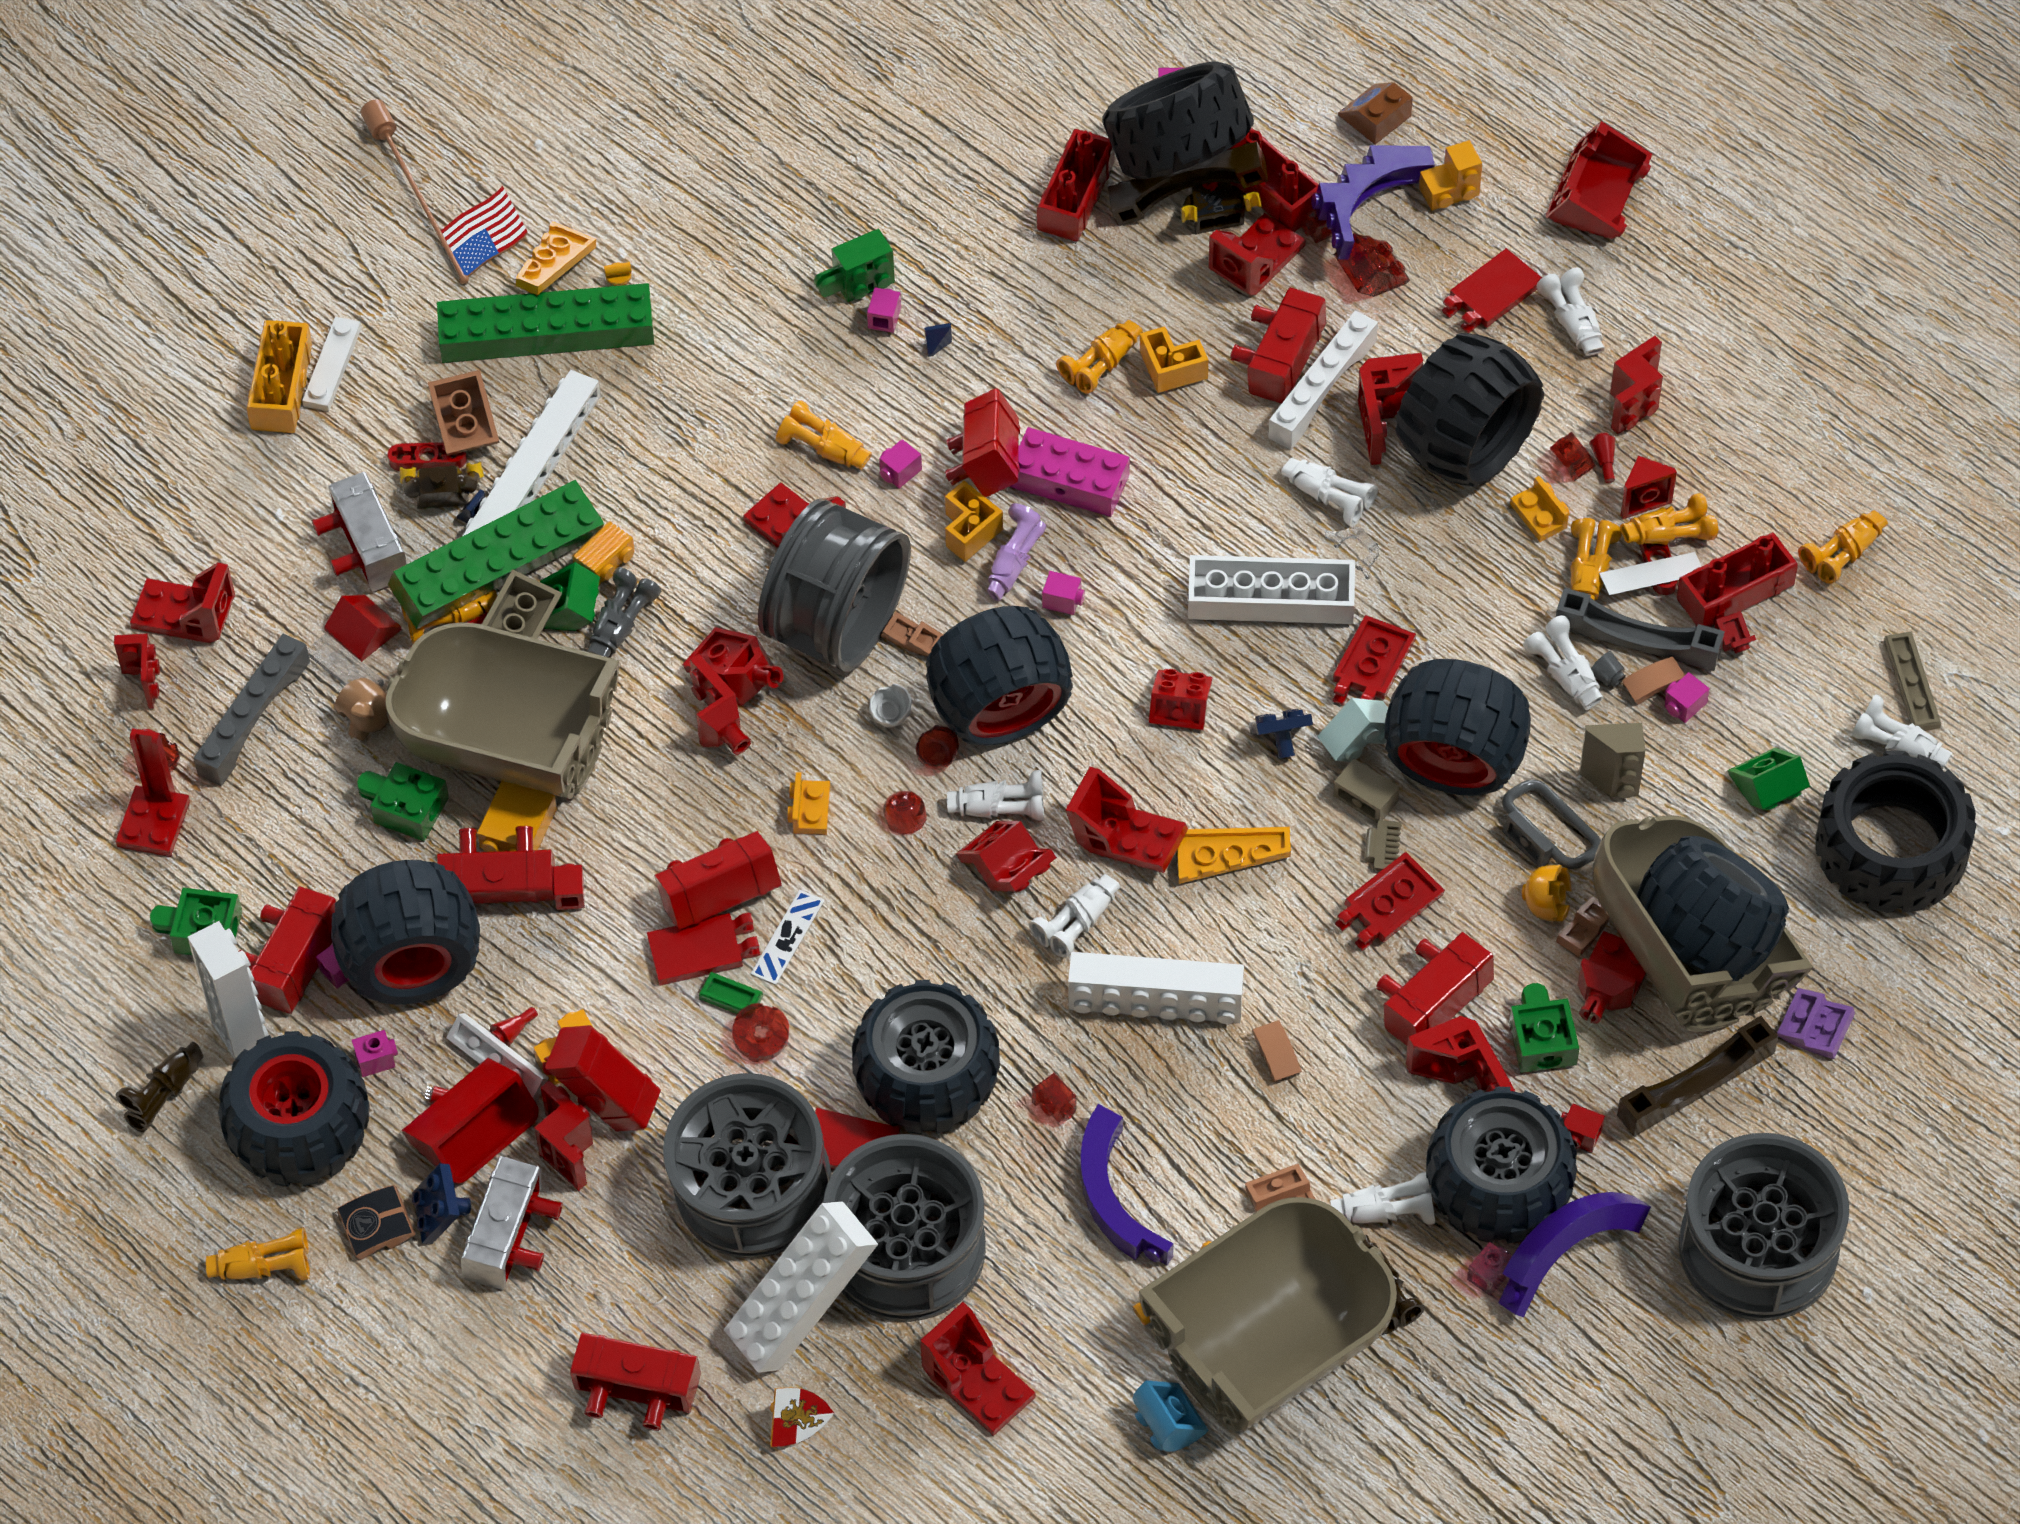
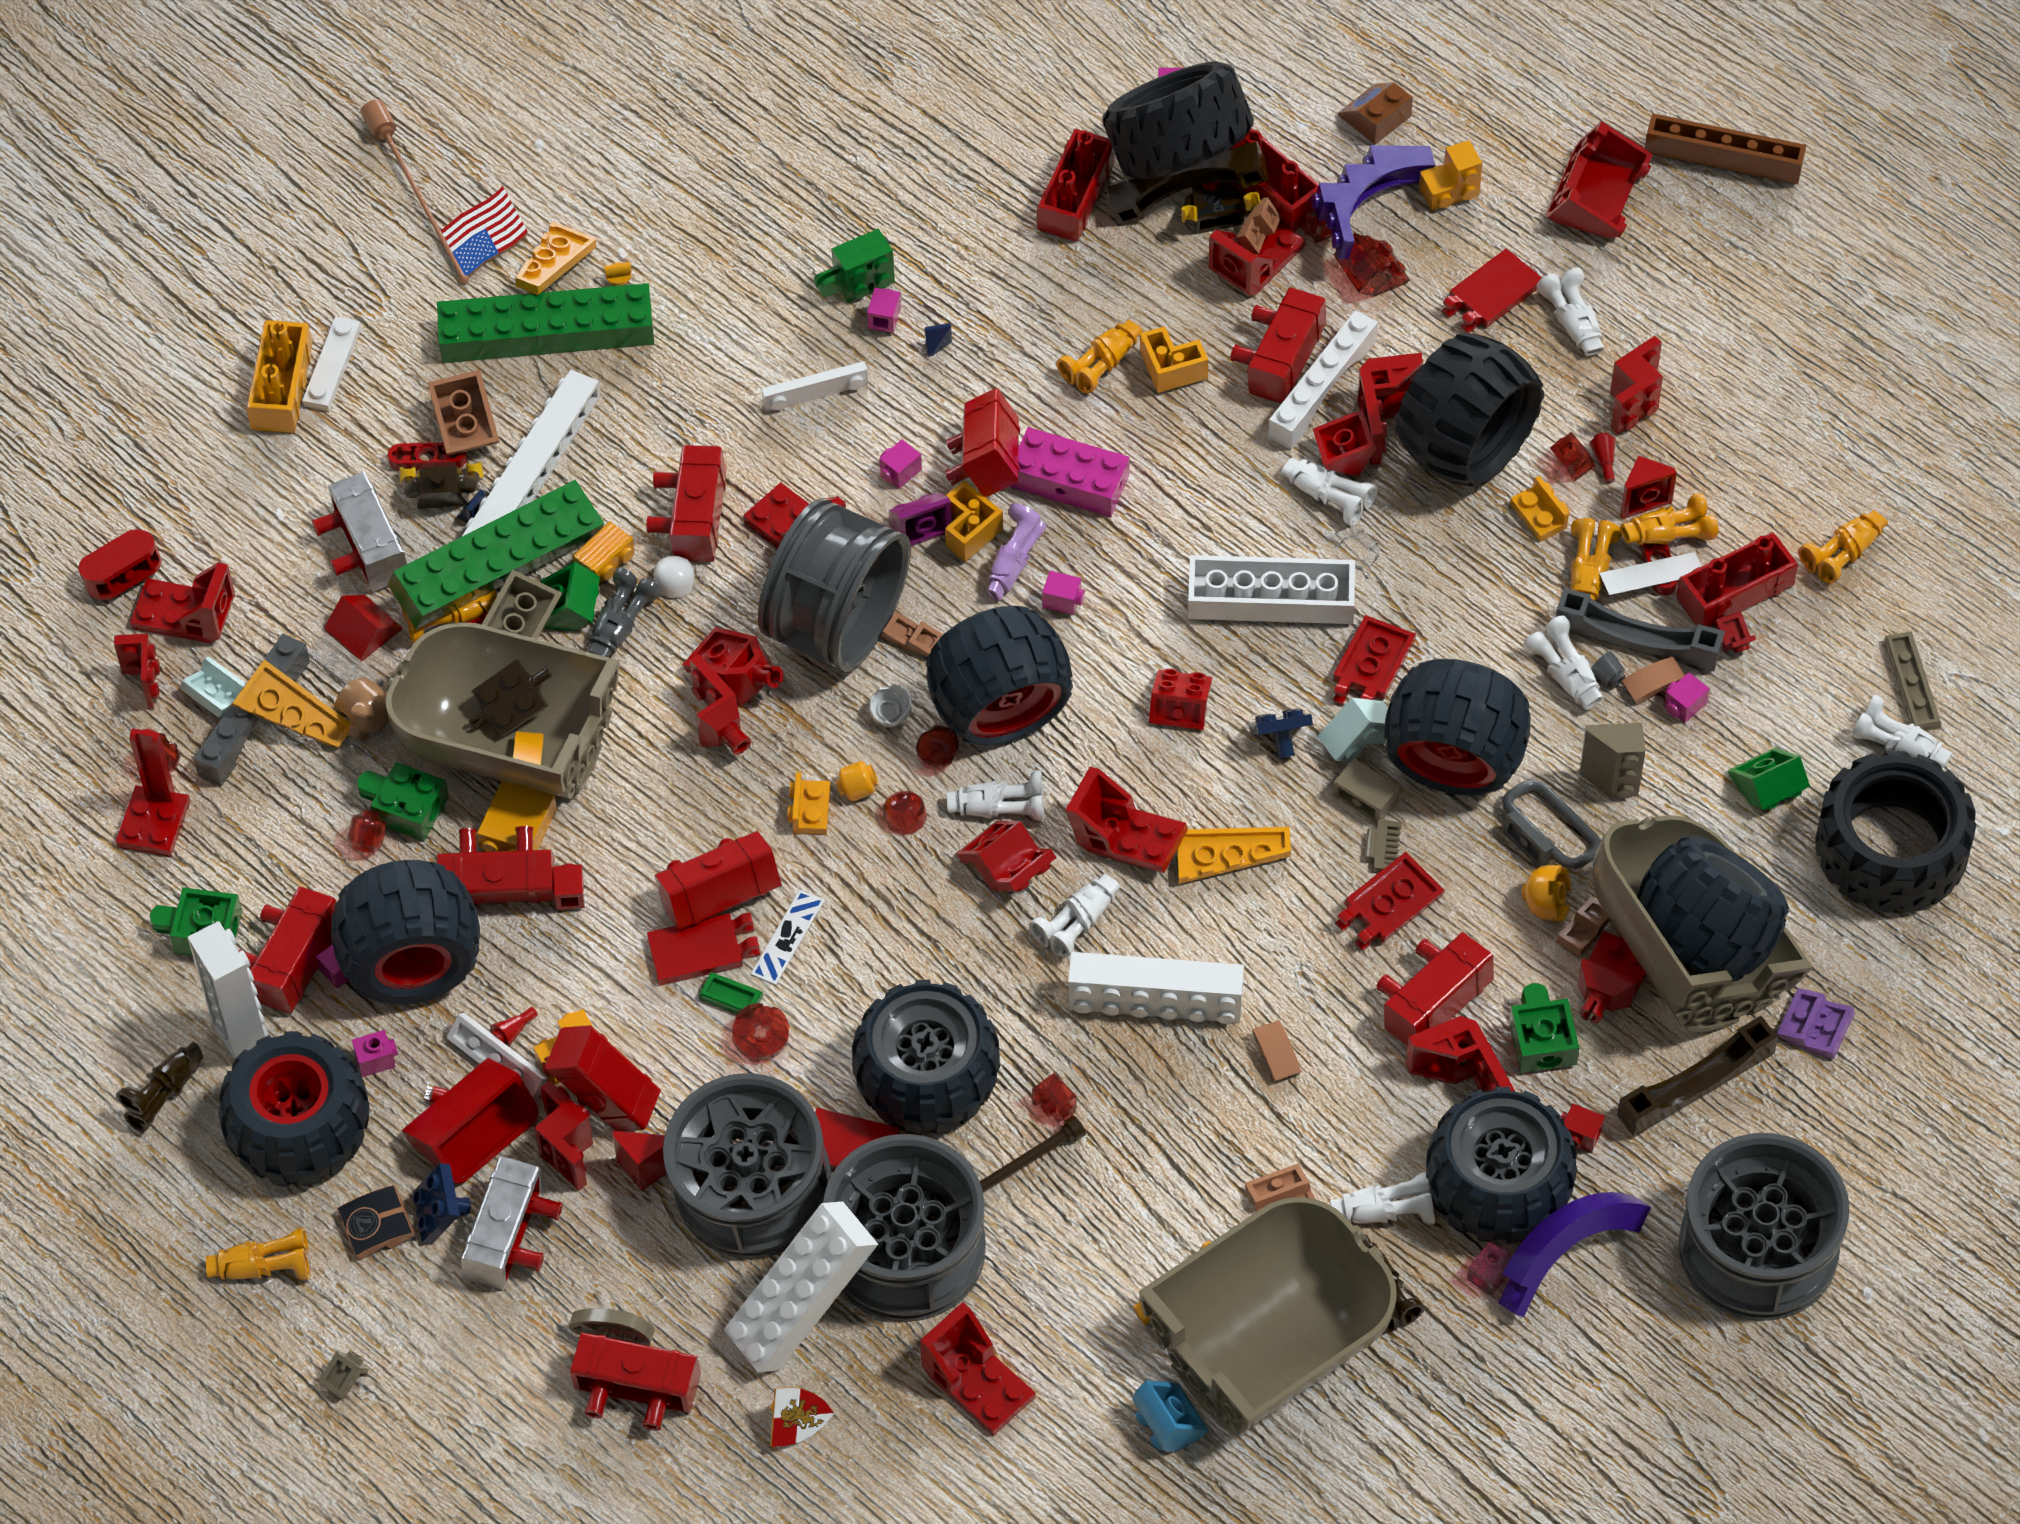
light orange piece [775,400,872,470] -> none
dark purple arch [1081,1104,1174,1265] -> none
none -> red brick [78,529,162,600]
none -> light aqua bracket [180,657,245,718]
none -> light orange wing [231,659,351,749]
none -> dark tan bracket [317,1350,369,1398]
none -> clear red head [347,810,387,853]
none -> dark brown plate [469,660,552,737]
none -> light orange tile [513,732,544,765]
none -> dark tan piece [569,1308,654,1346]
none -> red slope [613,1131,667,1191]
none -> red piece [646,445,727,562]
none -> white hair [653,556,695,598]
none -> white plate [761,361,868,412]
none -> light orange head [835,761,879,801]
none -> magenta slope [888,492,952,546]
none -> dark brown piece [980,1115,1086,1193]
none -> nougat slope [1237,197,1281,254]
none -> red slope [1313,409,1376,476]
none -> dark orange brick [1645,113,1807,184]

